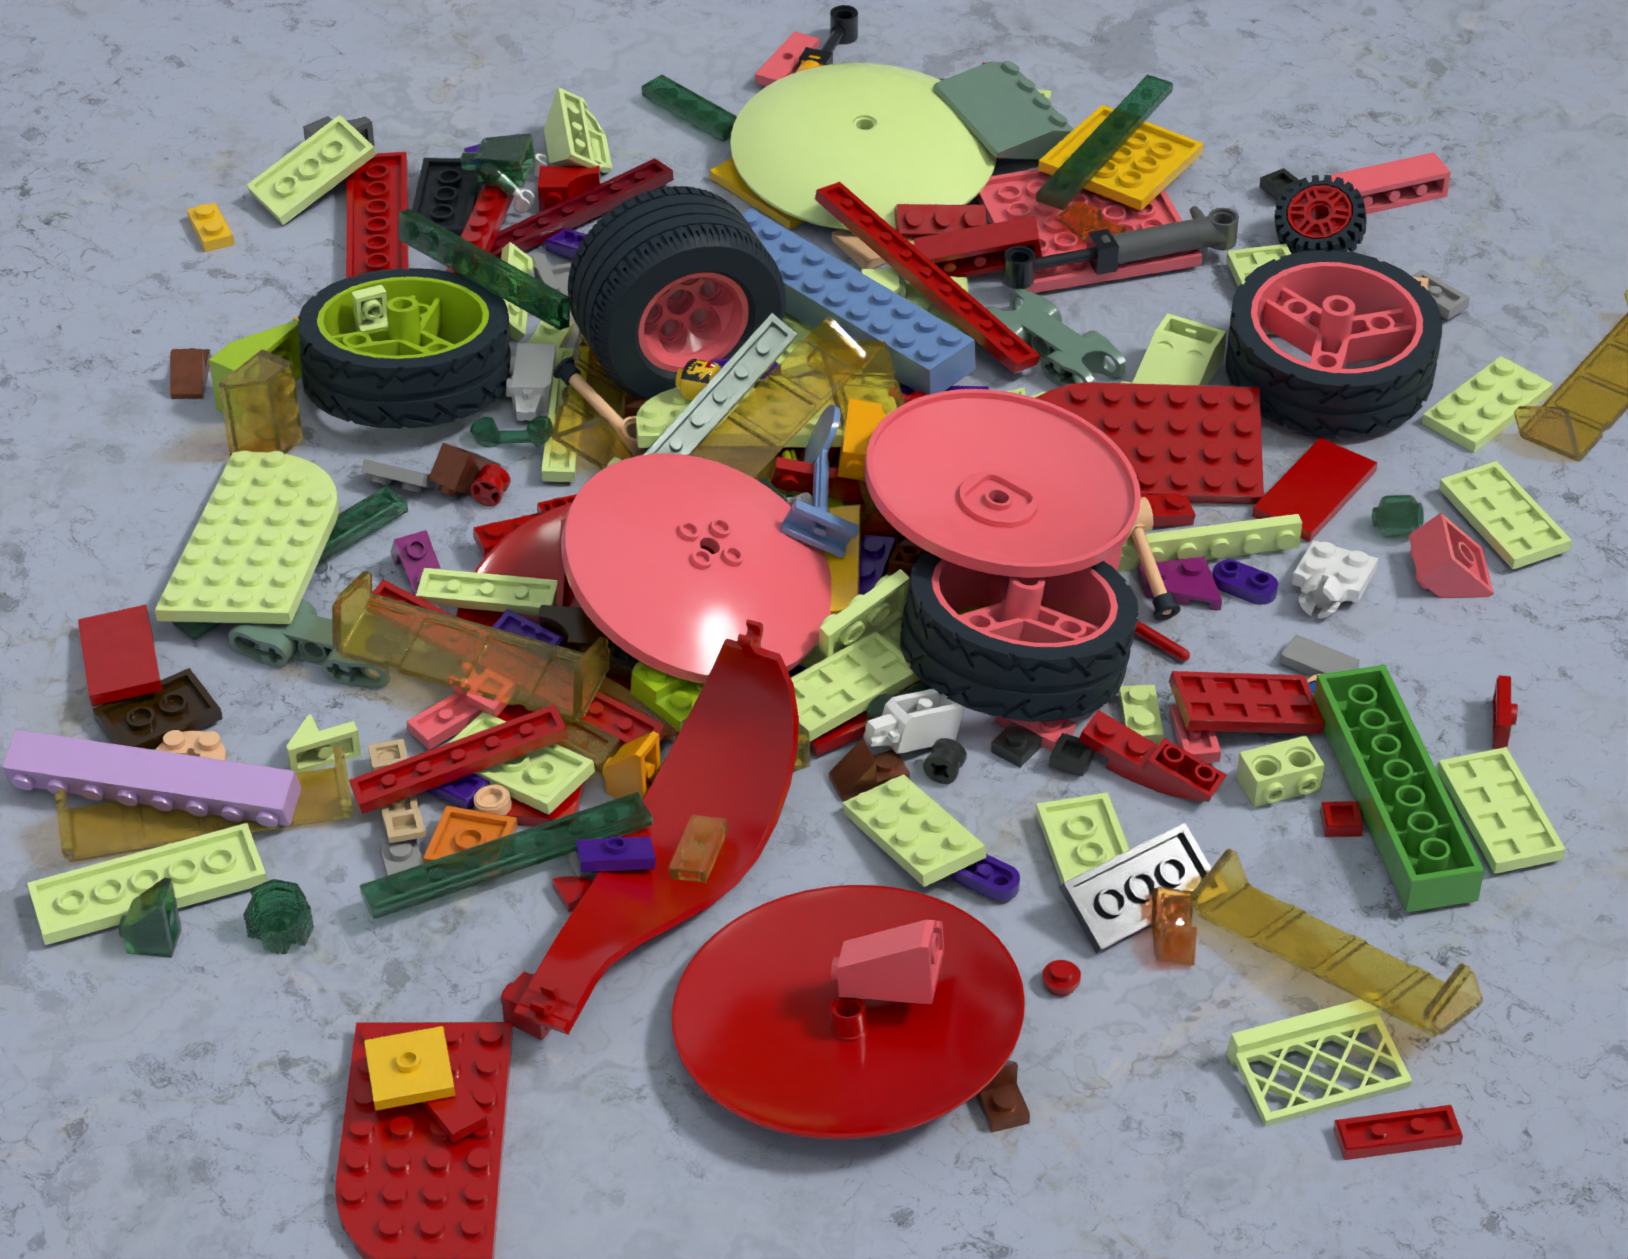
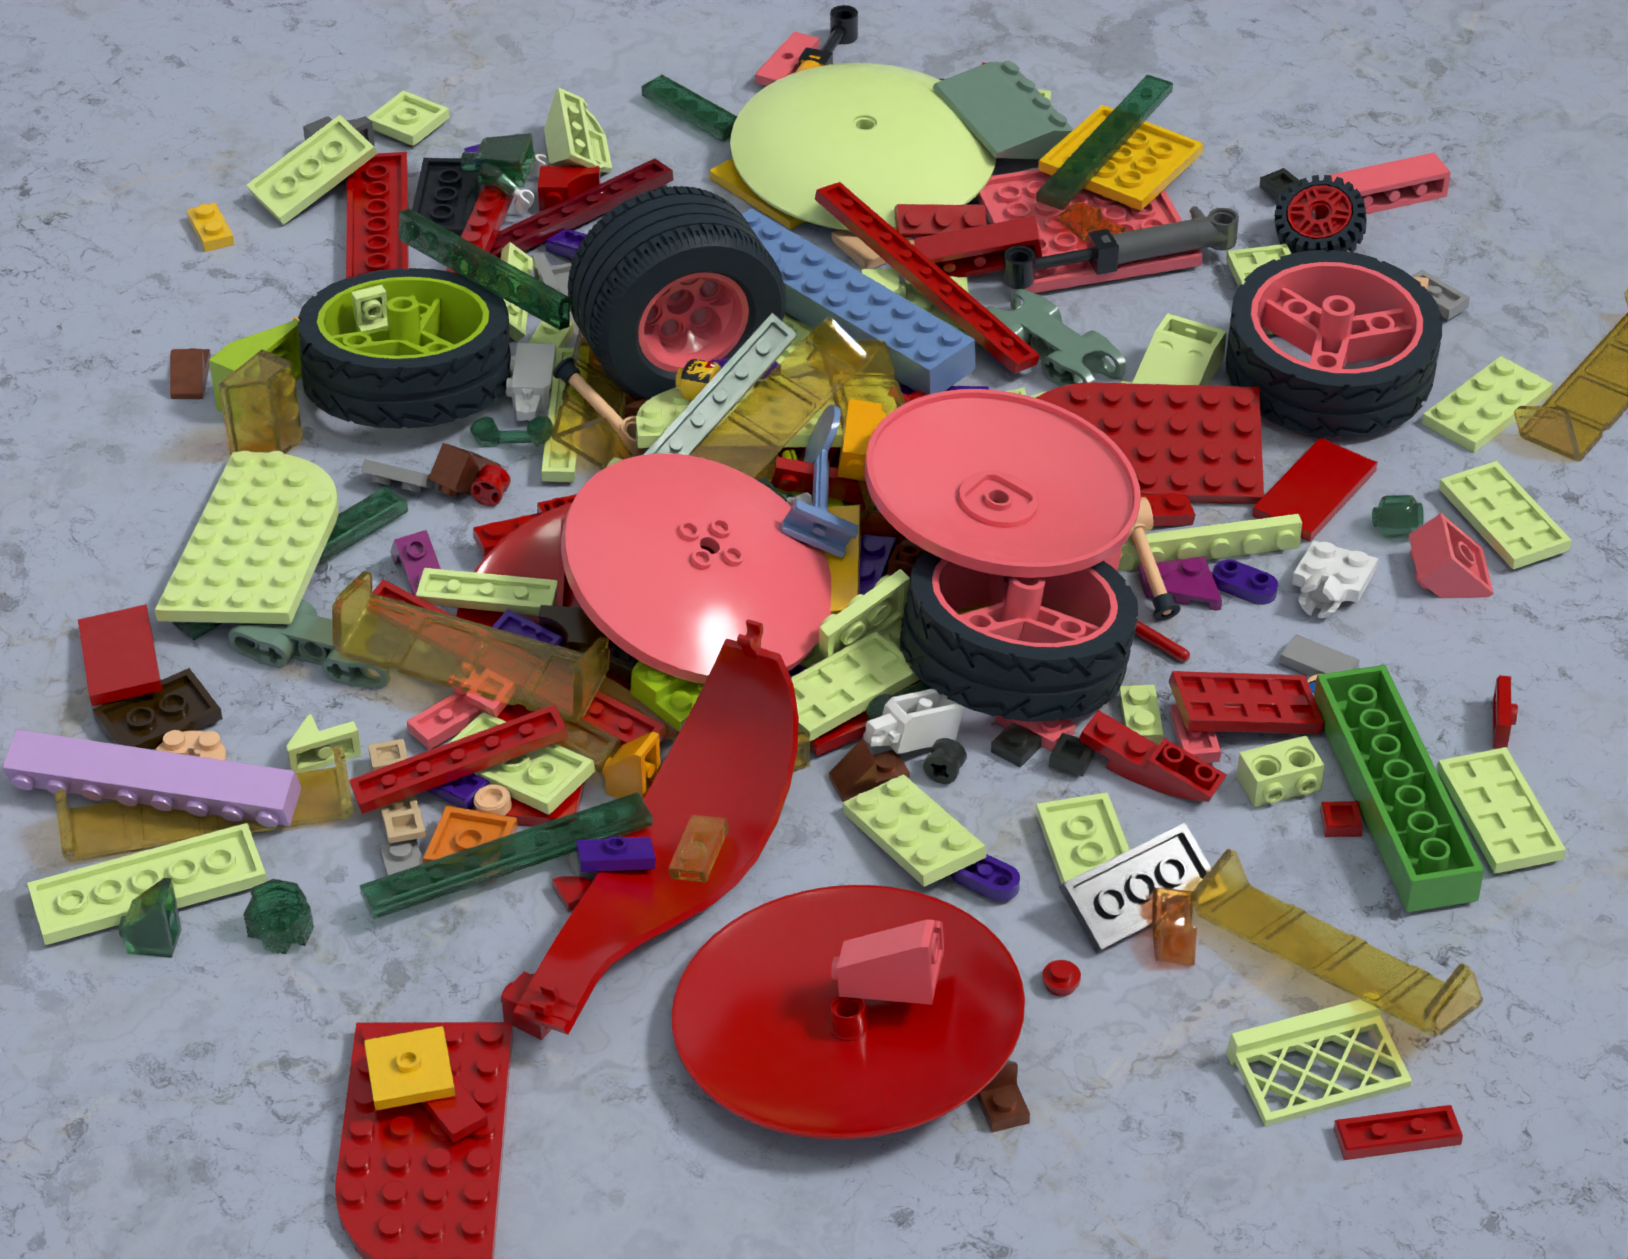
none -> yellowish green plate [367,90,450,146]

